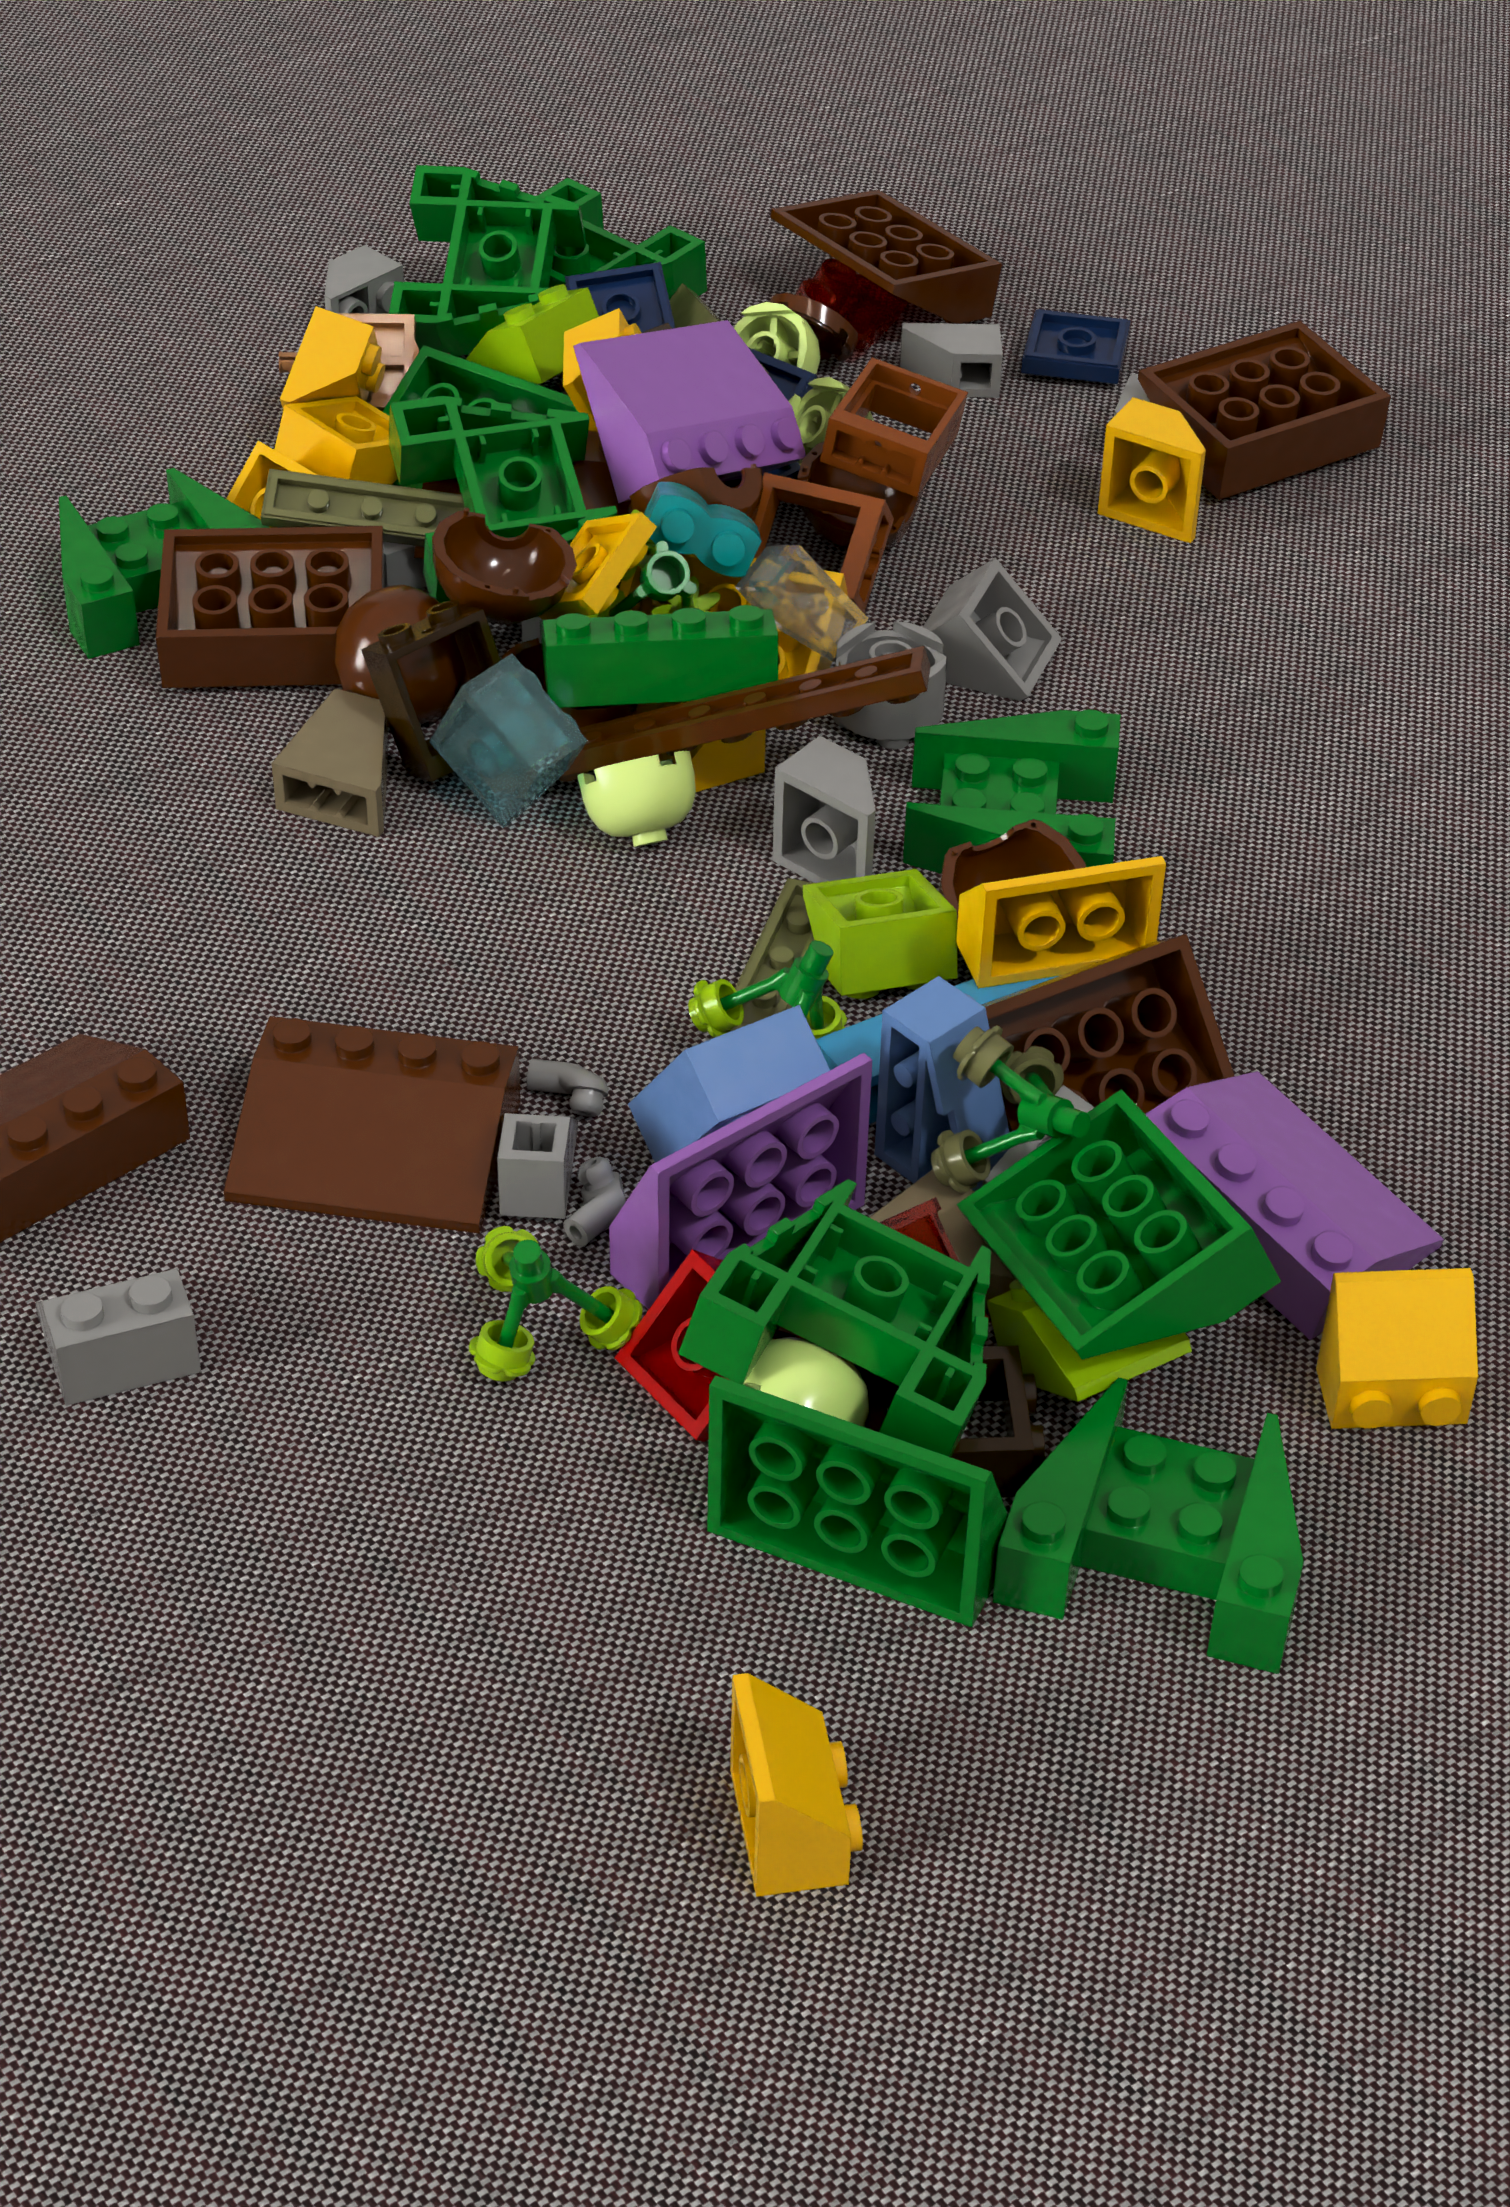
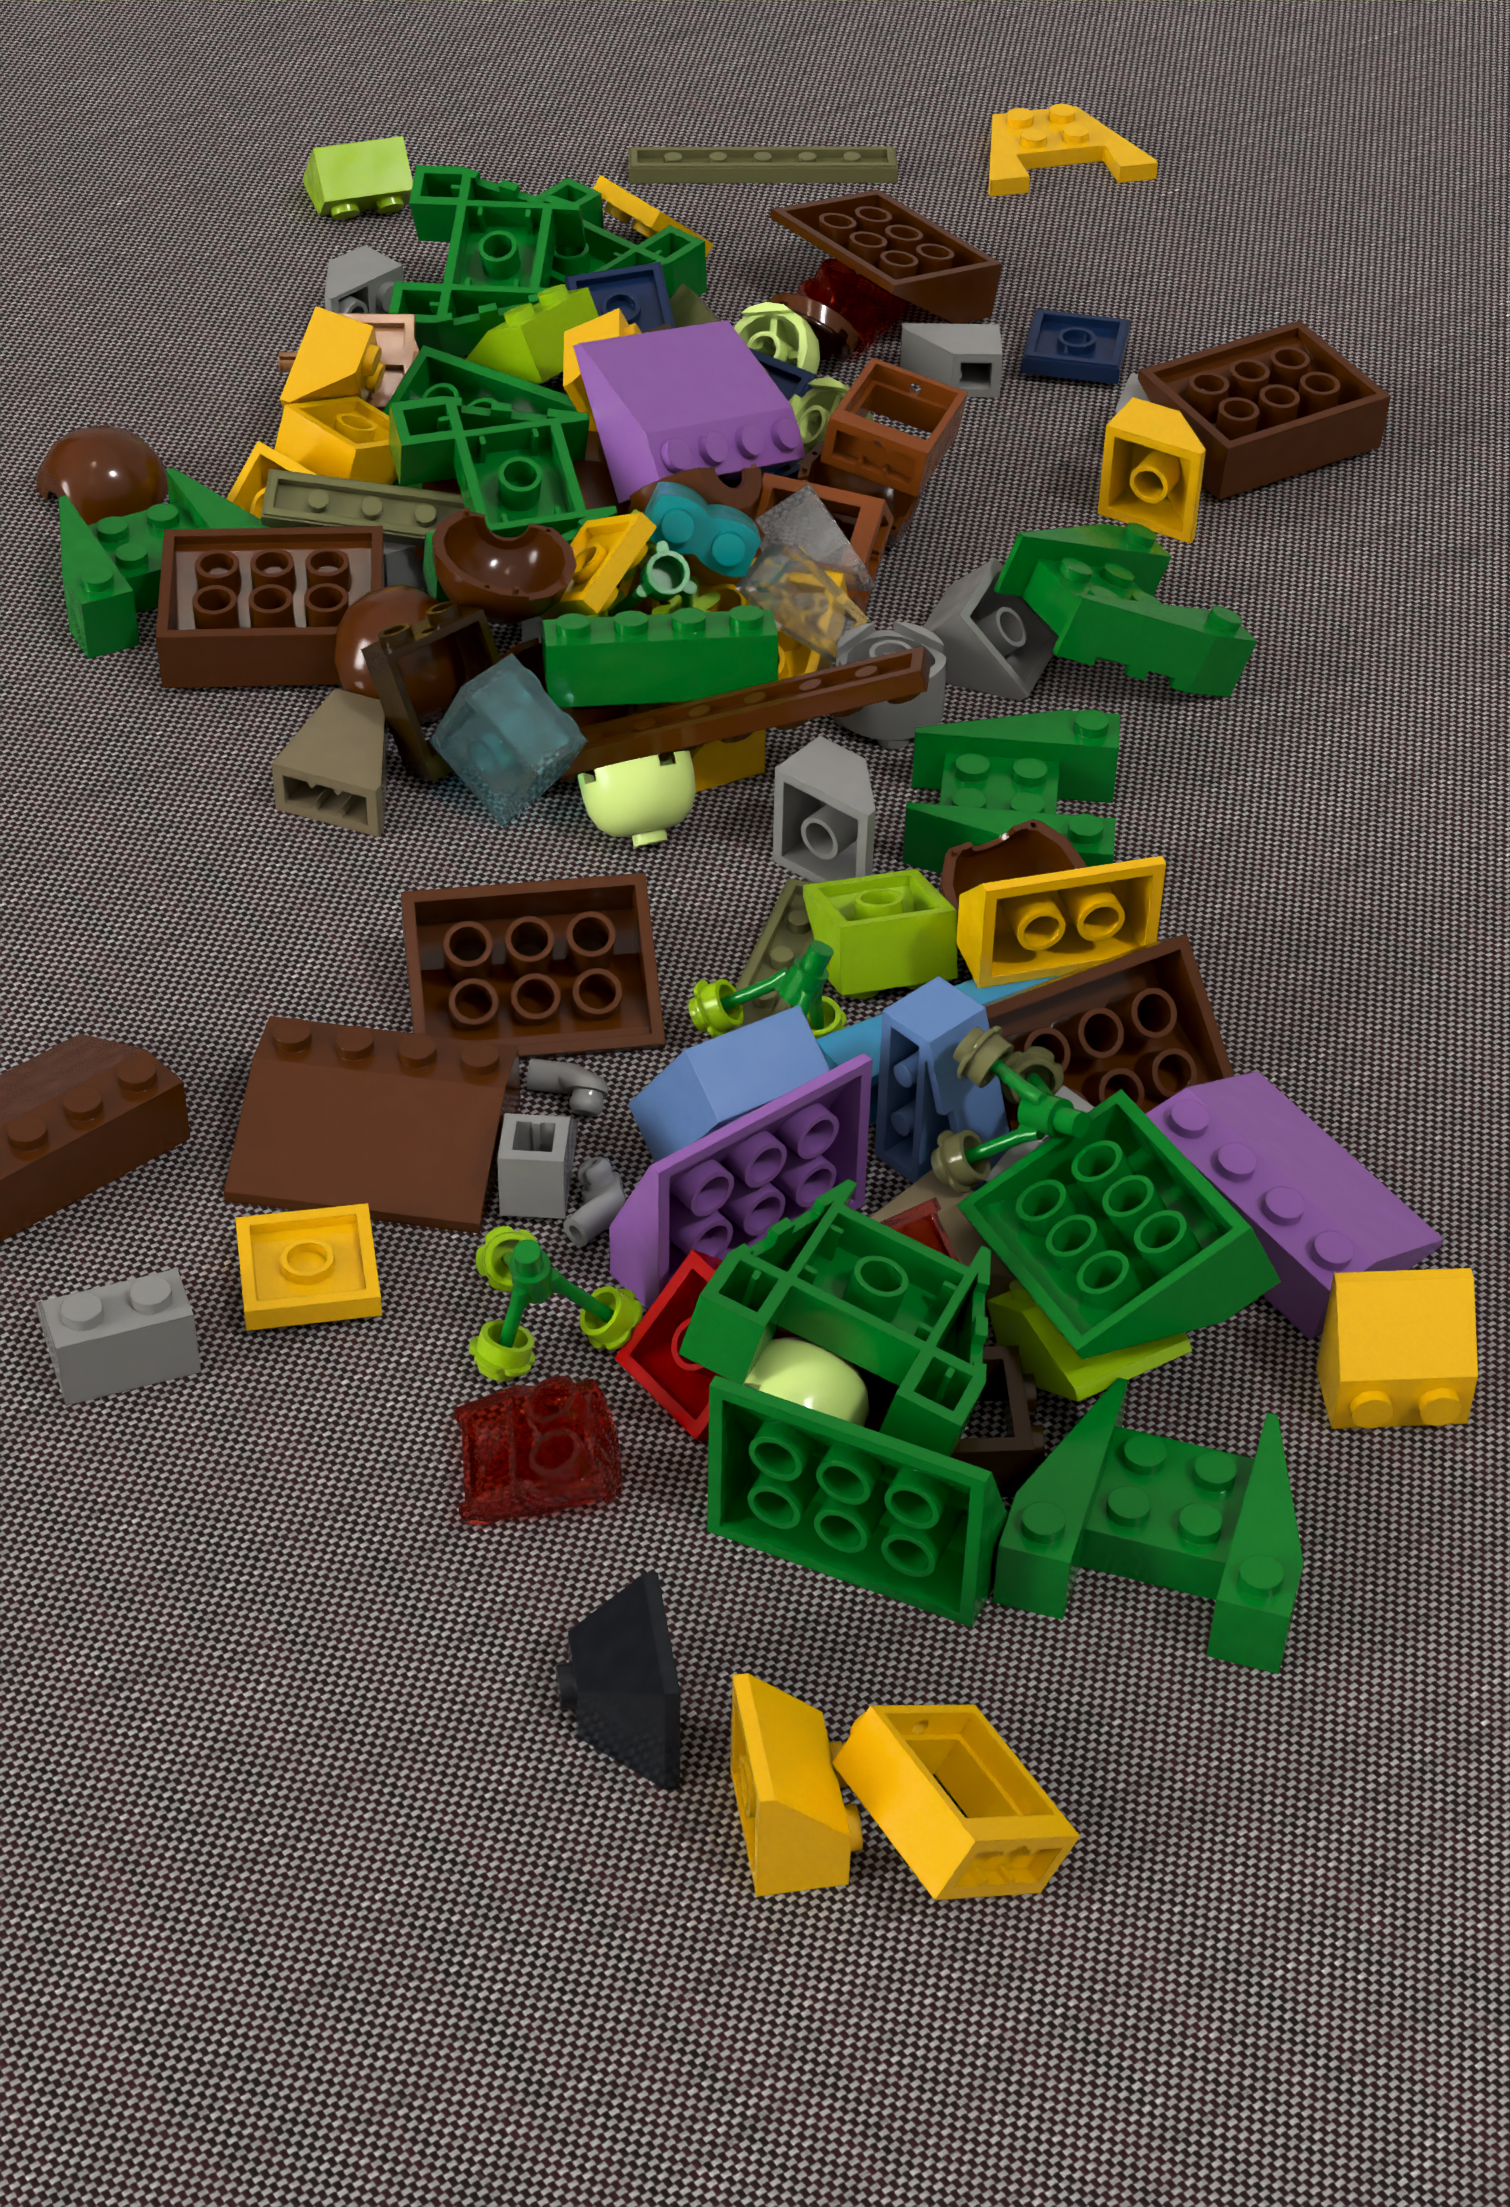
none -> reddish brown cylinder [36,425,168,525]
none -> yellow plate [235,1203,382,1331]
none -> lime slope [303,136,413,220]
none -> reddish brown slope [401,873,666,1060]
none -> clear red slope [454,1376,623,1525]
none -> black slope [556,1572,681,1790]
none -> yellow plate [593,175,714,257]
none -> olive tile [628,146,898,184]
none -> clear slope [755,483,875,592]
none -> yellow window [832,1704,1080,1900]
none -> yellow wing [988,104,1158,197]
none -> green wedge [994,523,1258,697]

